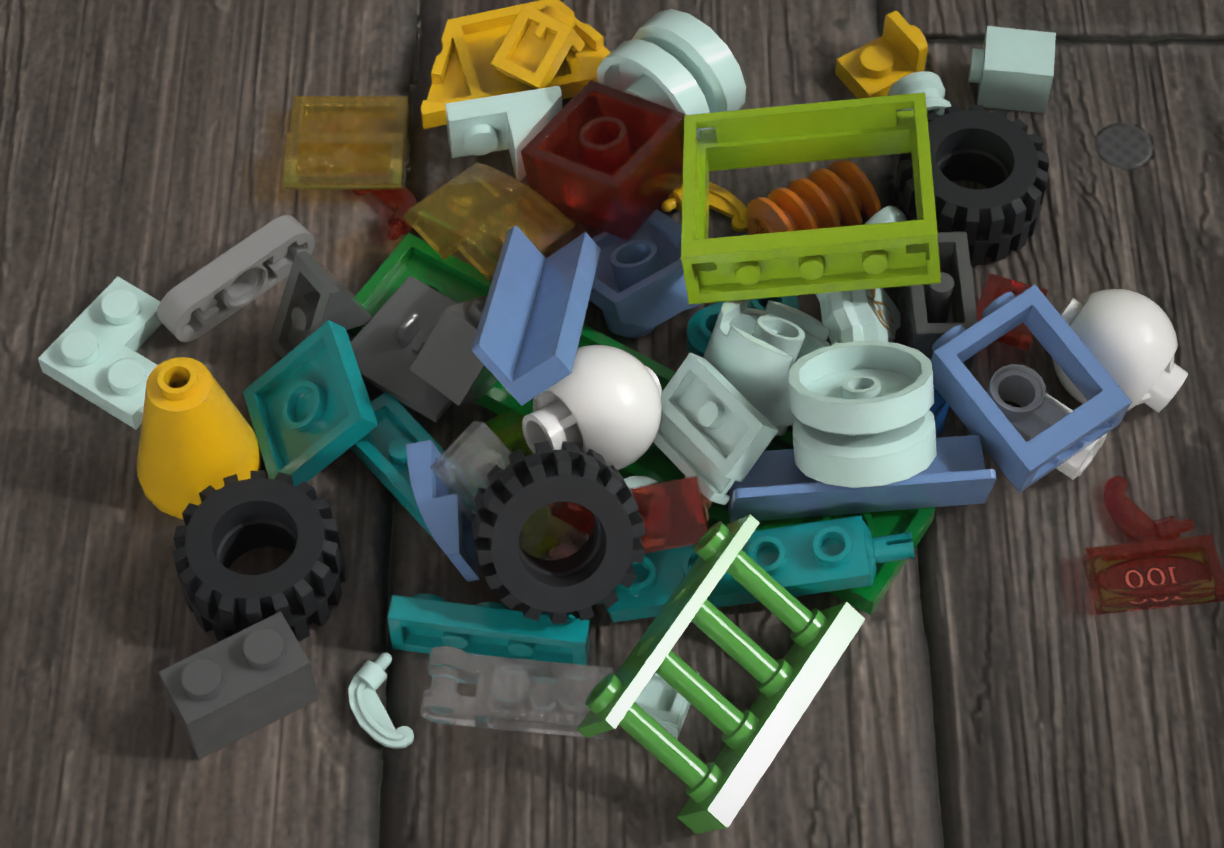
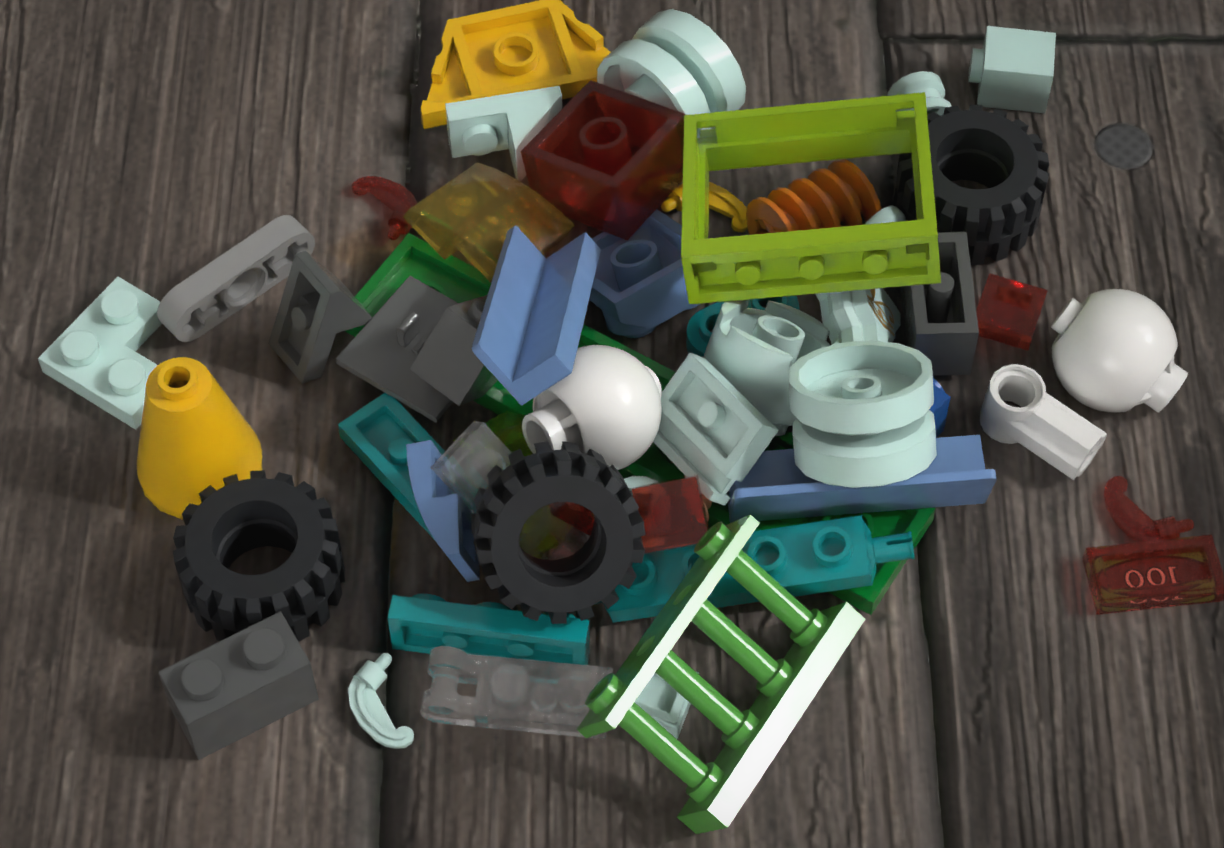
teal plate [243,320,378,487] -> none
clear yellow slope [283,96,409,189] -> none
yellow bracket [490,4,585,89] -> none
yellow bracket [835,10,928,99] -> none
medium blue window [931,285,1132,493] -> none

